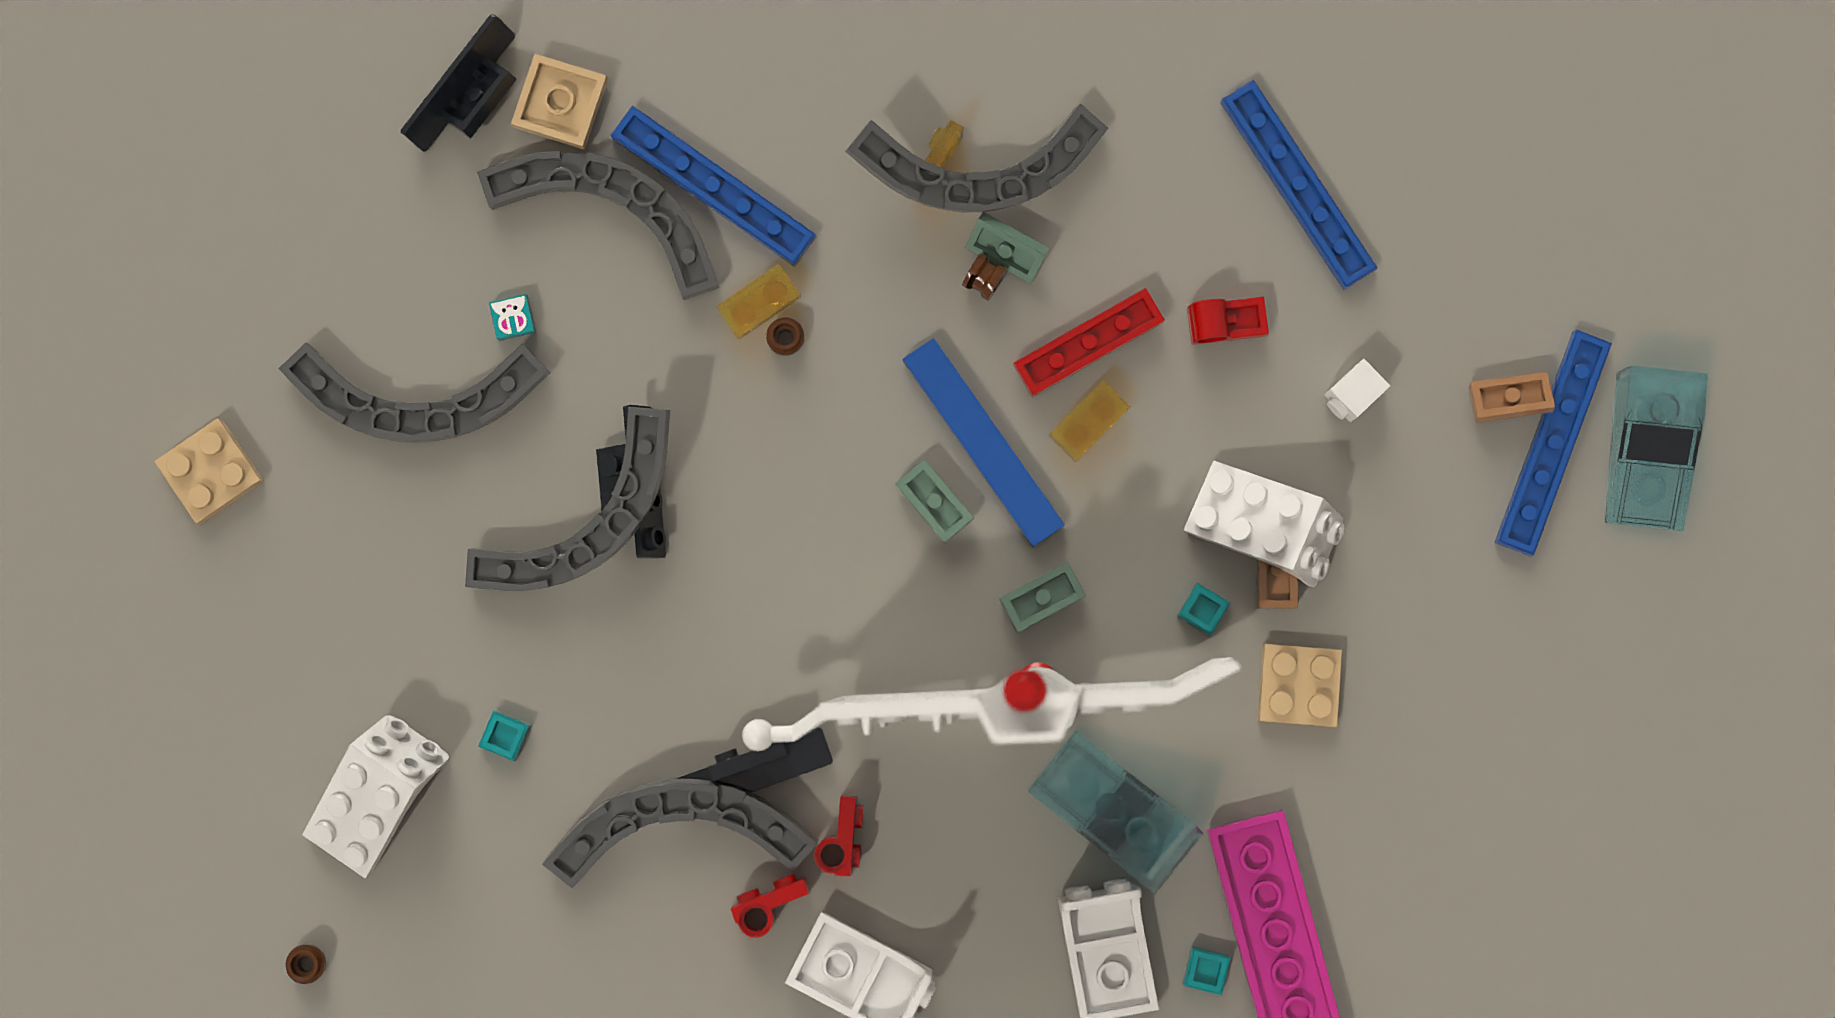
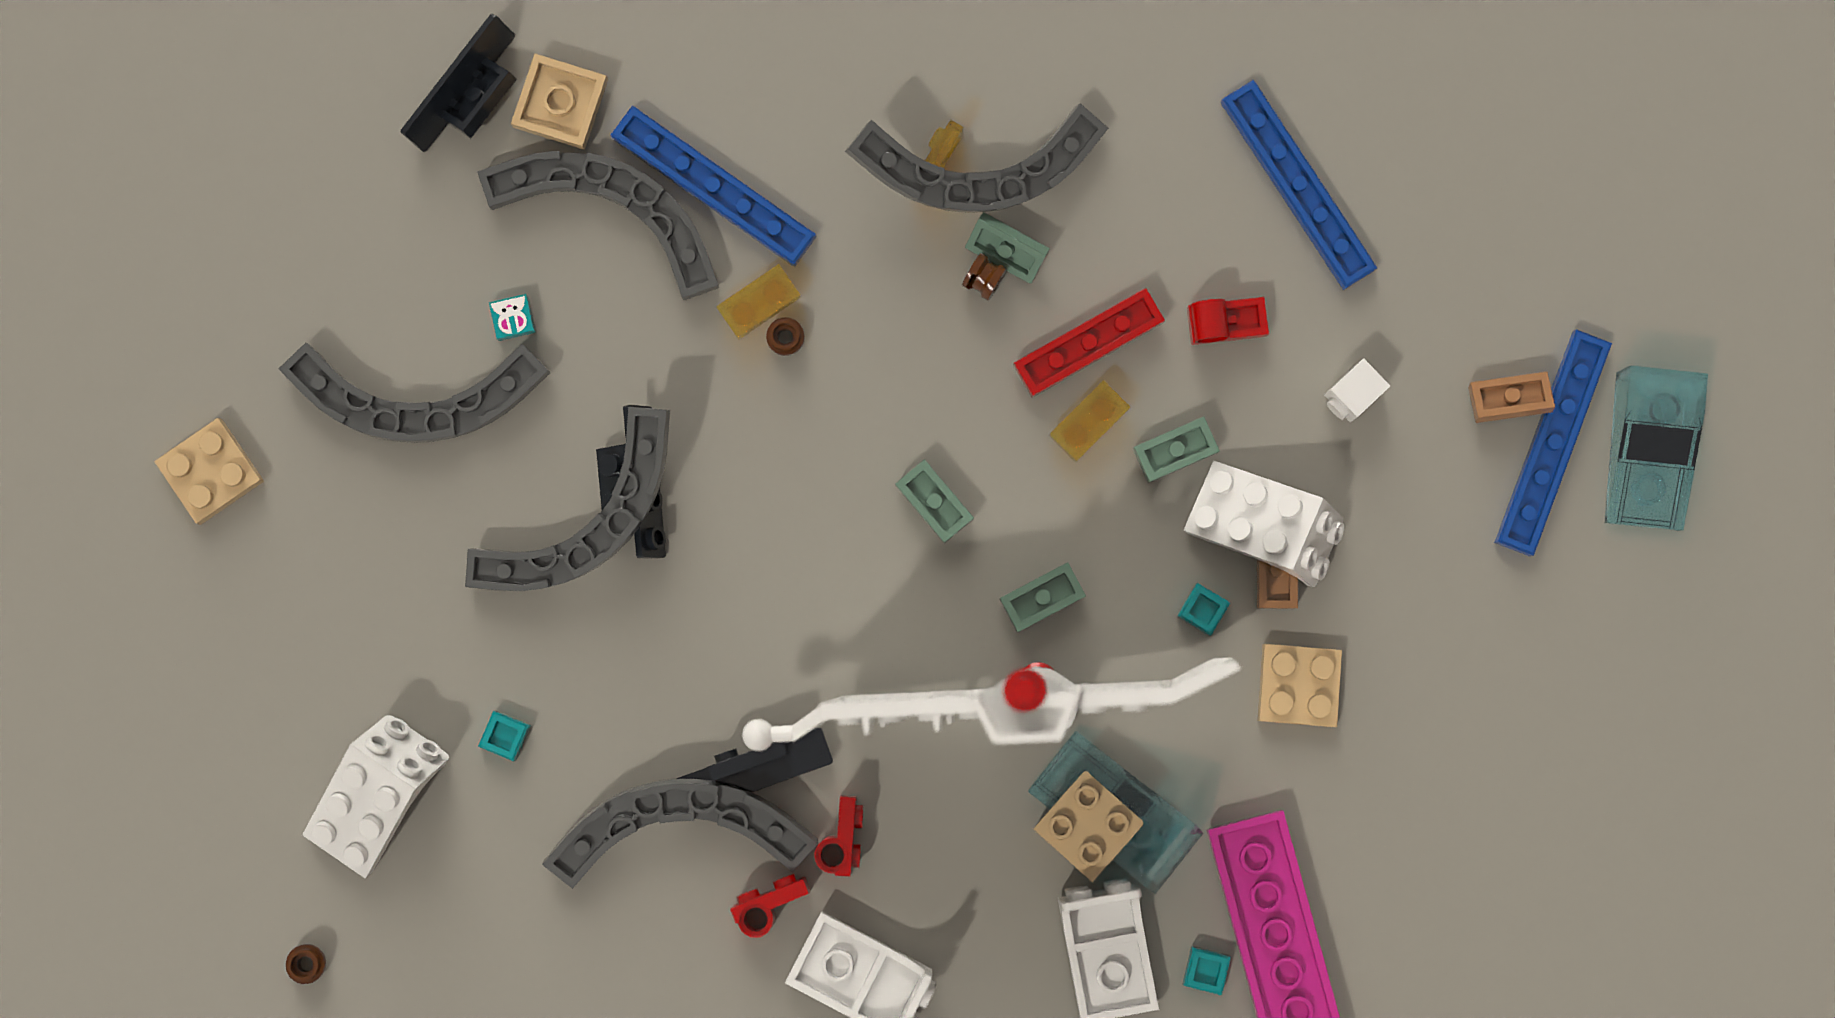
blue tile [902,338,1065,547] -> none
none -> tan bracket [1033,771,1143,882]
none -> sand green plate [1133,416,1220,483]

